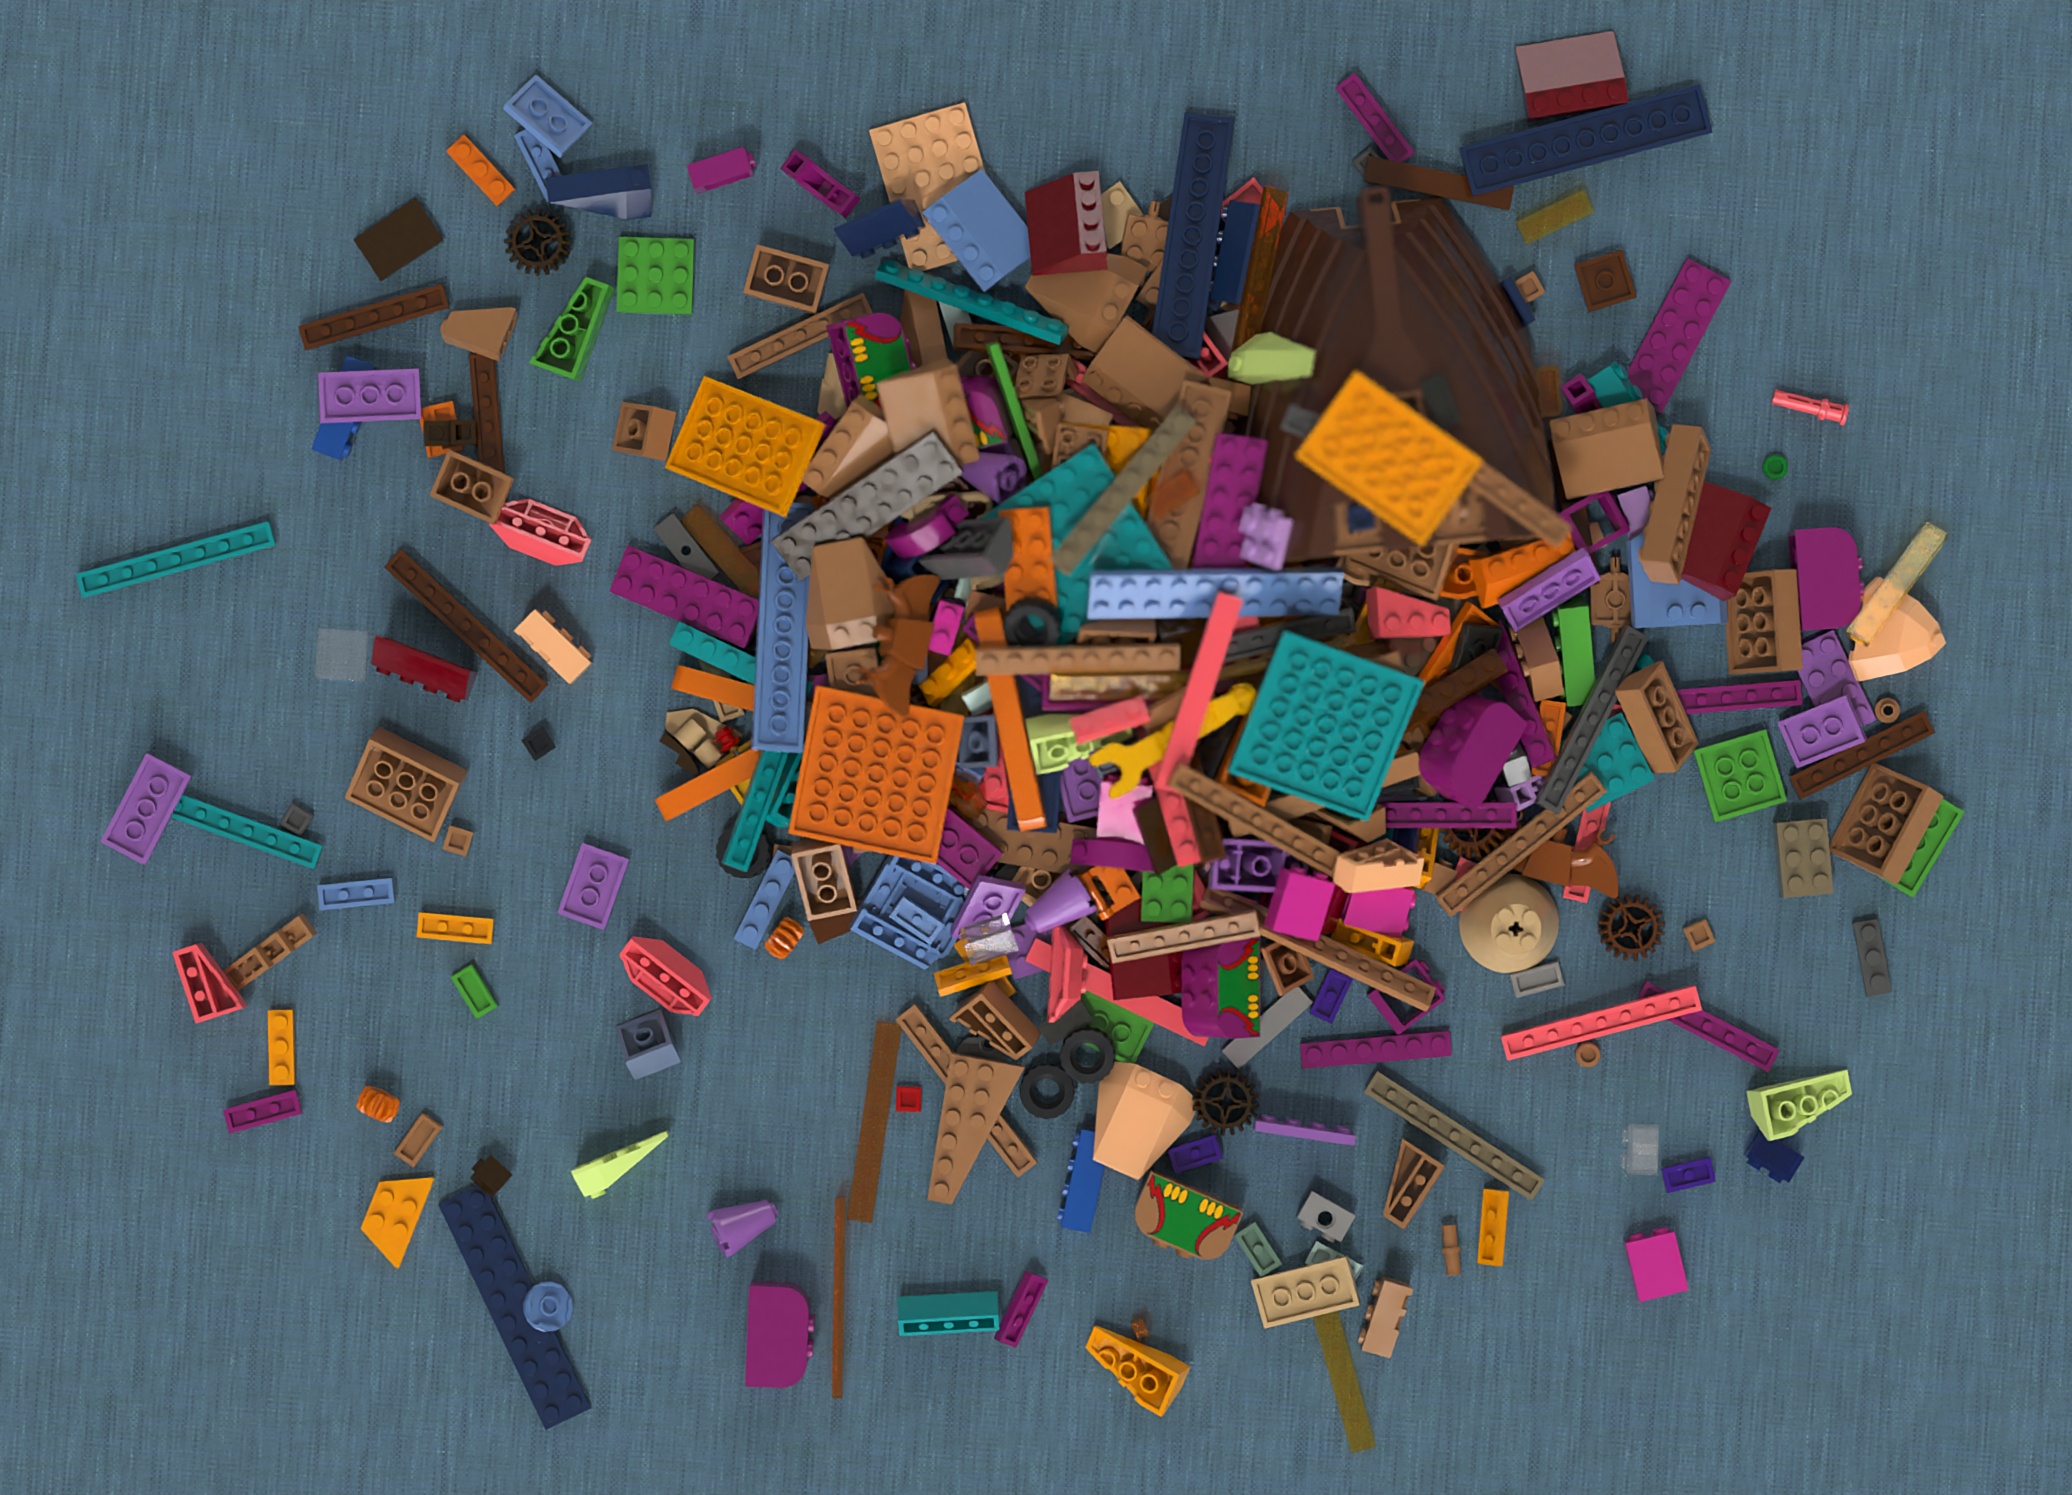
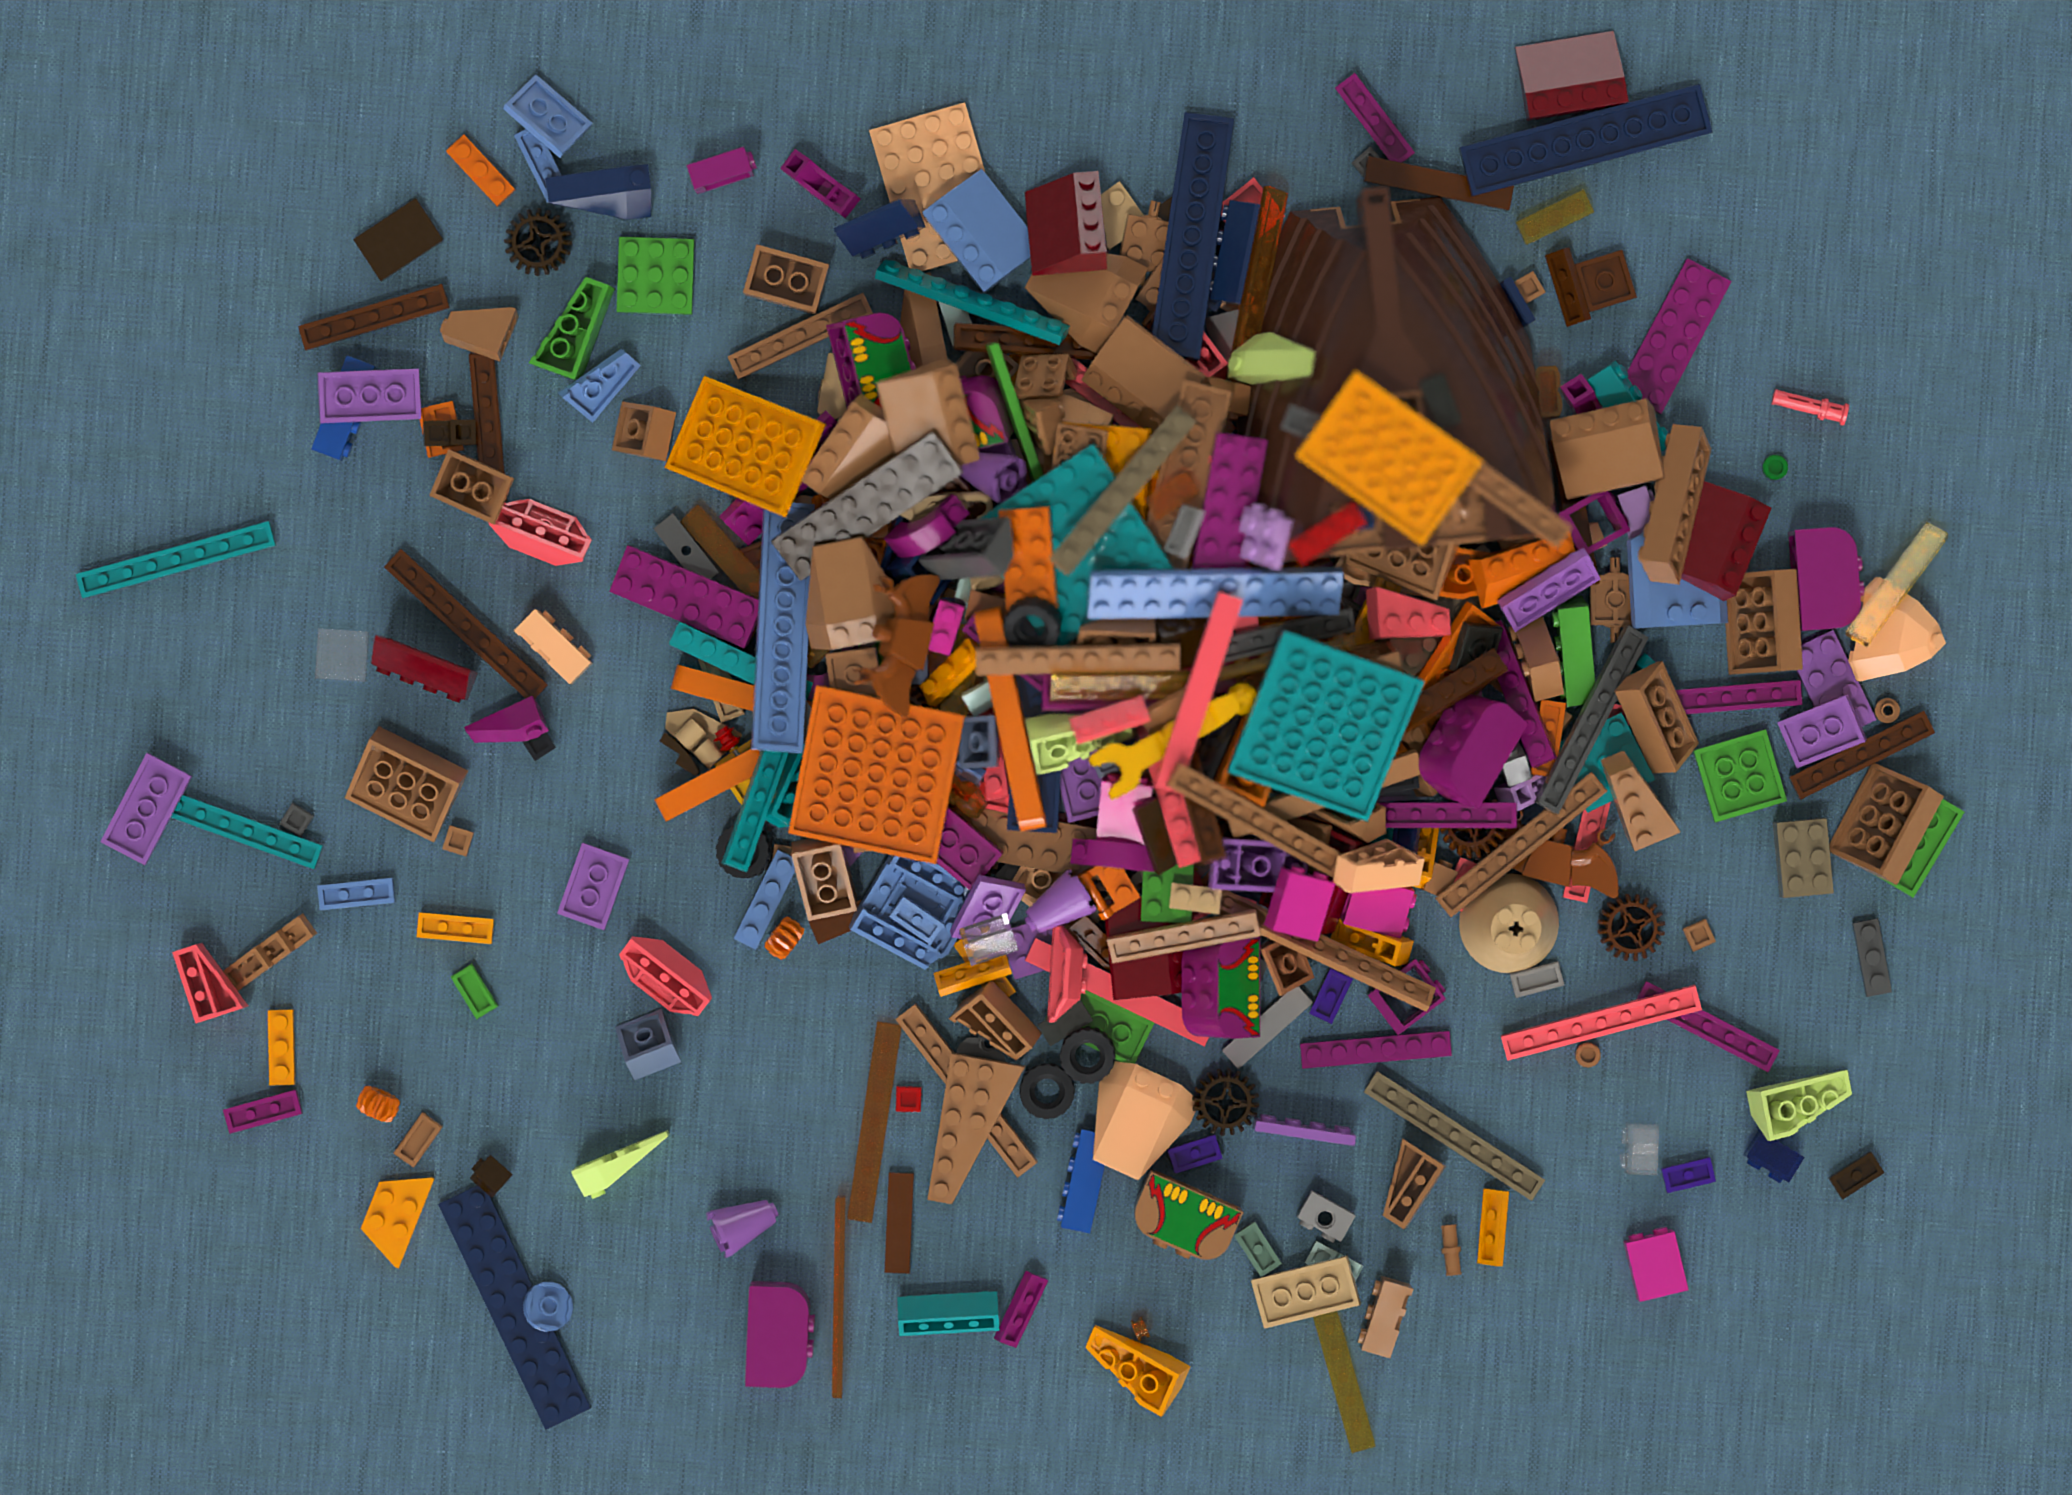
none -> magenta slope [464,696,549,743]
none -> medium blue wing [558,349,641,423]
none -> reddish brown tile [884,1172,914,1274]
none -> light grey tile [1163,504,1205,559]
none -> tan plate [1169,883,1223,914]
none -> red plate [1288,502,1367,566]
none -> reddish brown plate [1545,247,1591,327]
none -> medium nougat wedge [1600,750,1681,851]
none -> dark brown plate [1828,1151,1885,1200]

